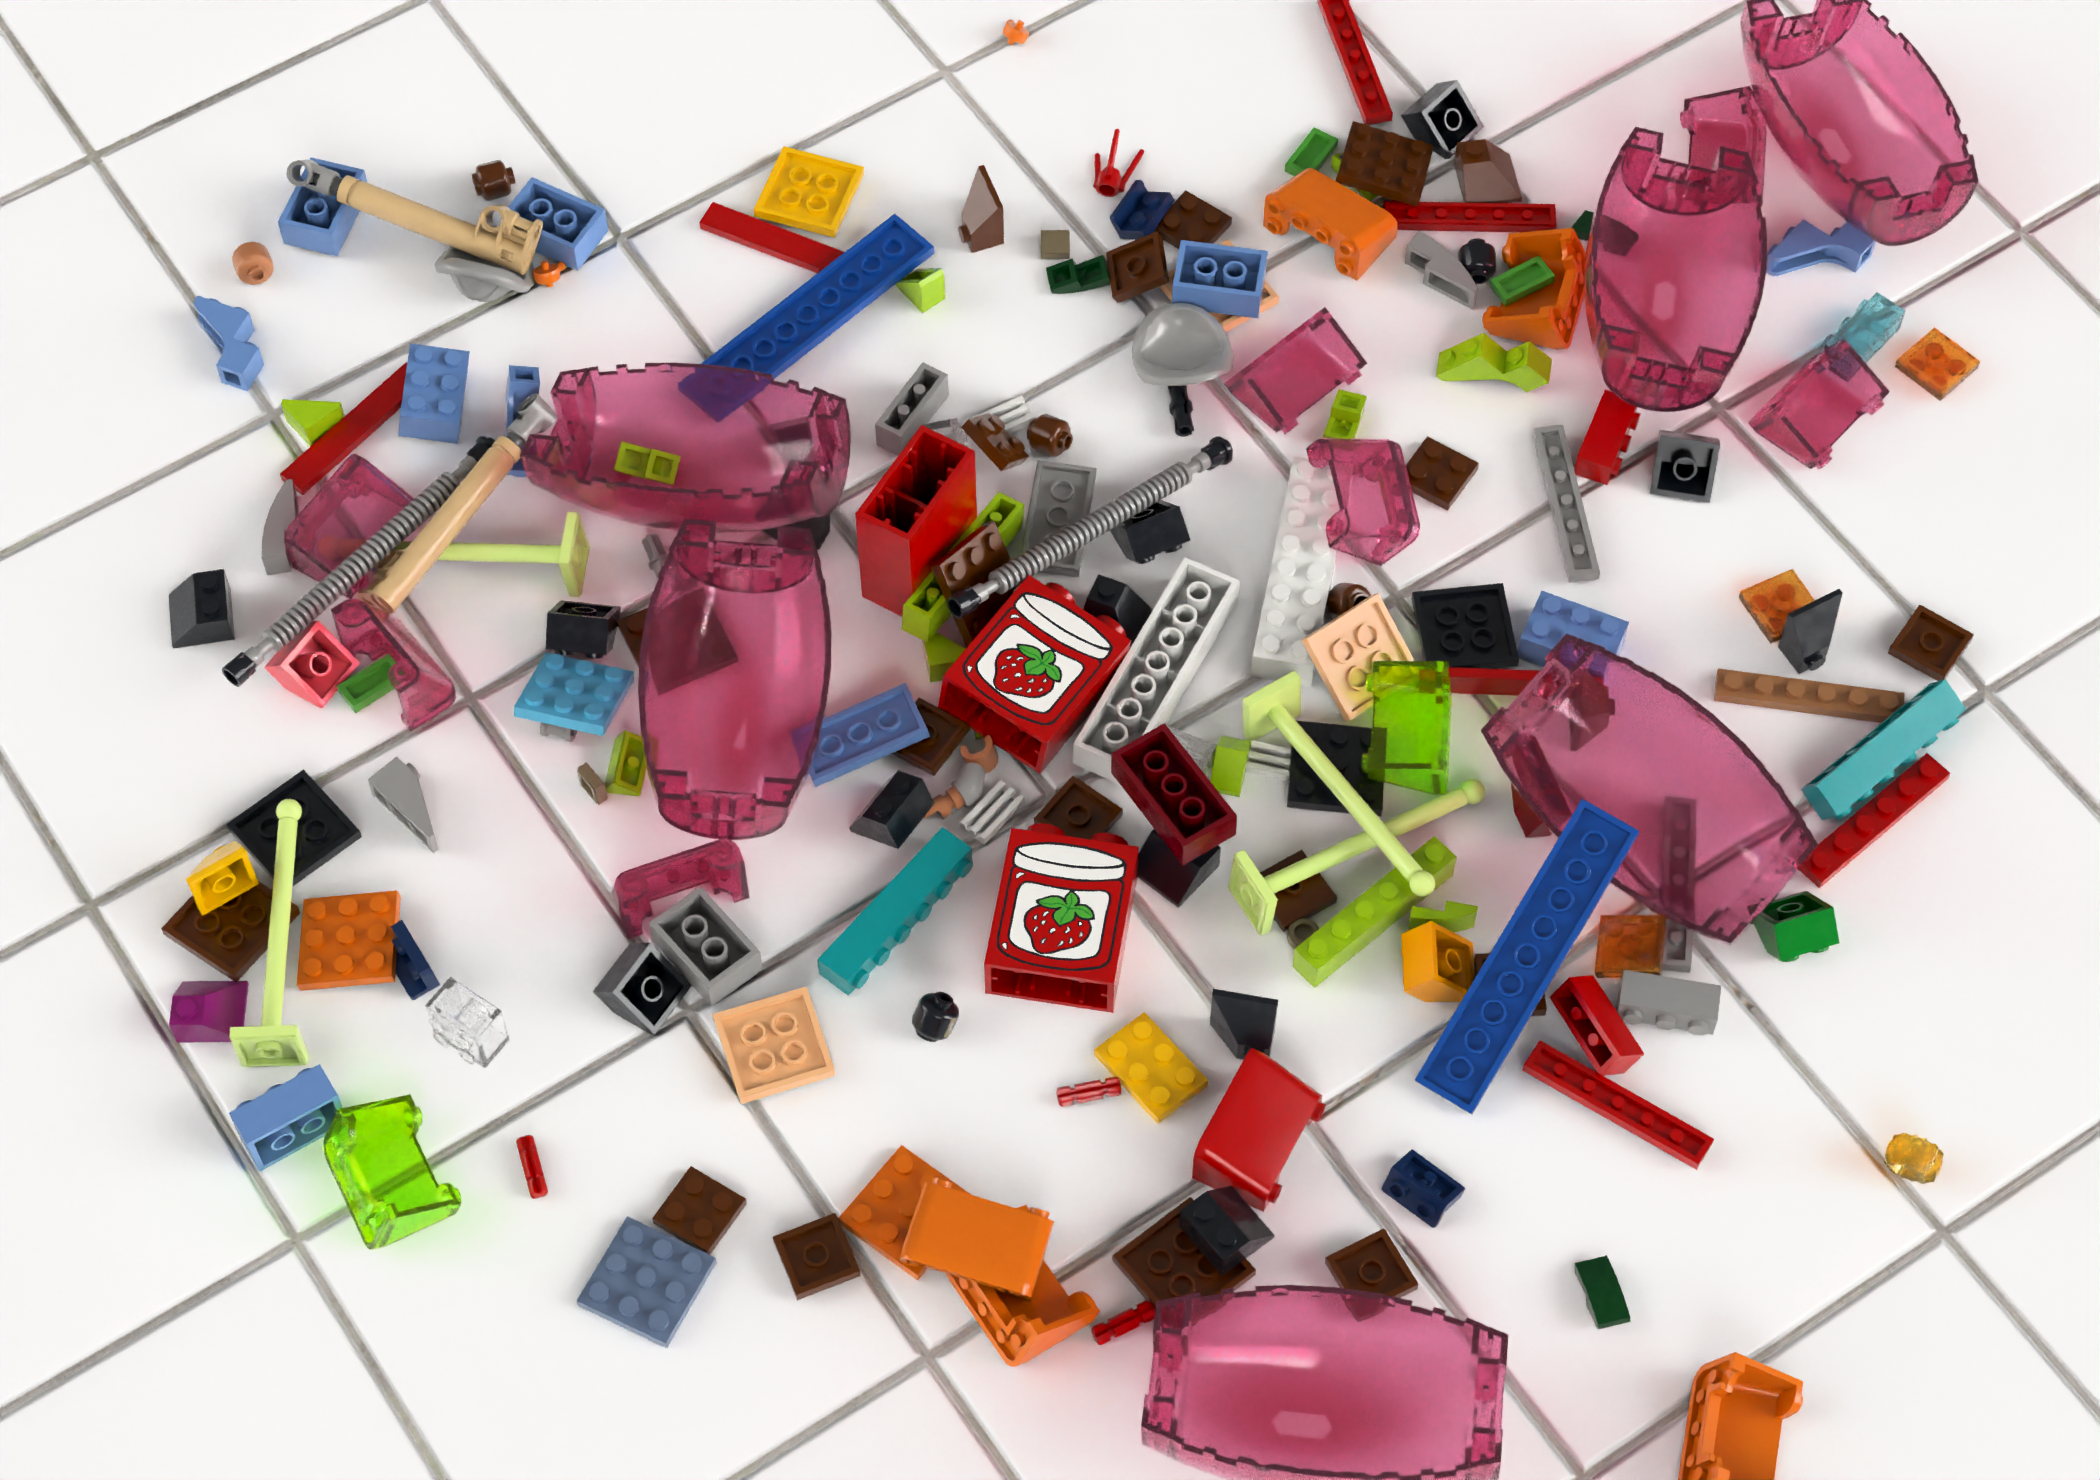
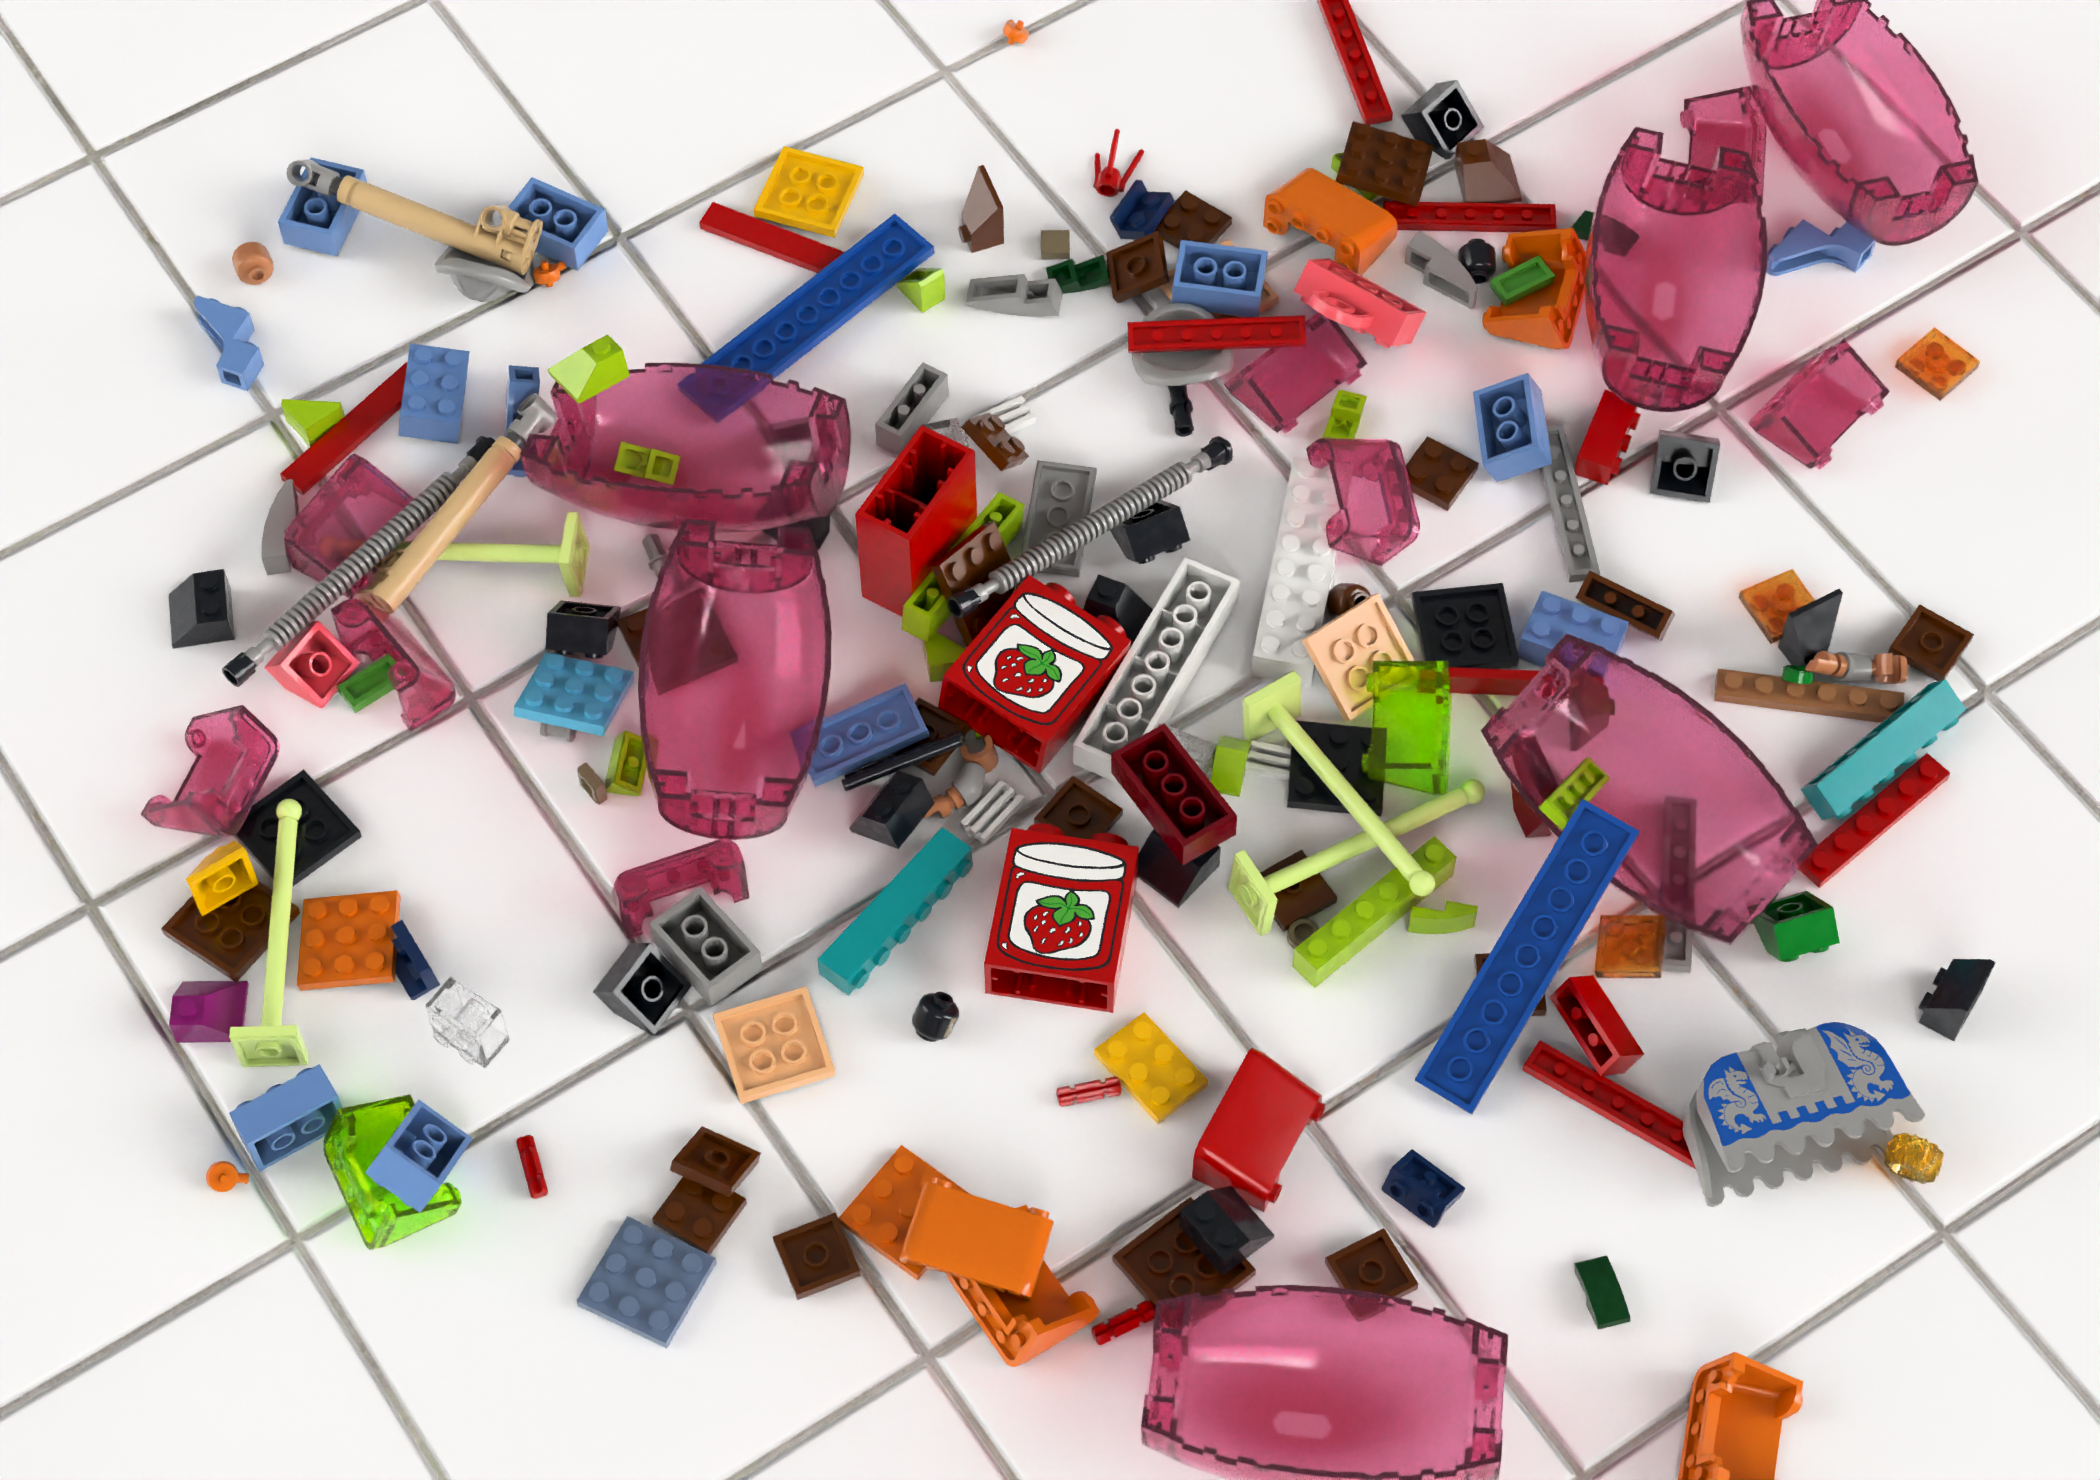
light grey slope [368,757,439,853] -> none
reddish brown head [471,160,516,201] -> none
reddish brown head [1027,414,1073,457] -> none
black slope [1210,989,1278,1060] -> none
bright green tile [1285,127,1338,176] -> none
light orange slope [1401,921,1475,1002] -> none
lime arch [1436,333,1552,393] -> none
light grey brick [1616,970,1721,1035] -> none
clear light blue brick [1820,292,1905,381] -> none
none -> clear pink windscreen [141,705,280,837]
none -> orange piece [206,1161,249,1192]
none -> medium blue brick [365,1099,473,1213]
none -> lime slope [547,334,630,404]
none -> reddish brown plate [670,1126,761,1198]
none -> black bar [842,729,966,792]
none -> light grey slope [966,274,1063,317]
none -> red tile [1127,315,1306,353]
none -> coral brick [1294,258,1427,348]
none -> medium blue brick [1473,373,1552,482]
none -> lime tile [1539,757,1610,830]
none -> reddish brown brick [1575,570,1675,641]
none -> light grey animal [1683,1022,1925,1207]
none -> green tile [1782,665,1814,684]
none -> nougat piece [1805,651,1908,684]
none -> black slope [1918,959,1996,1041]

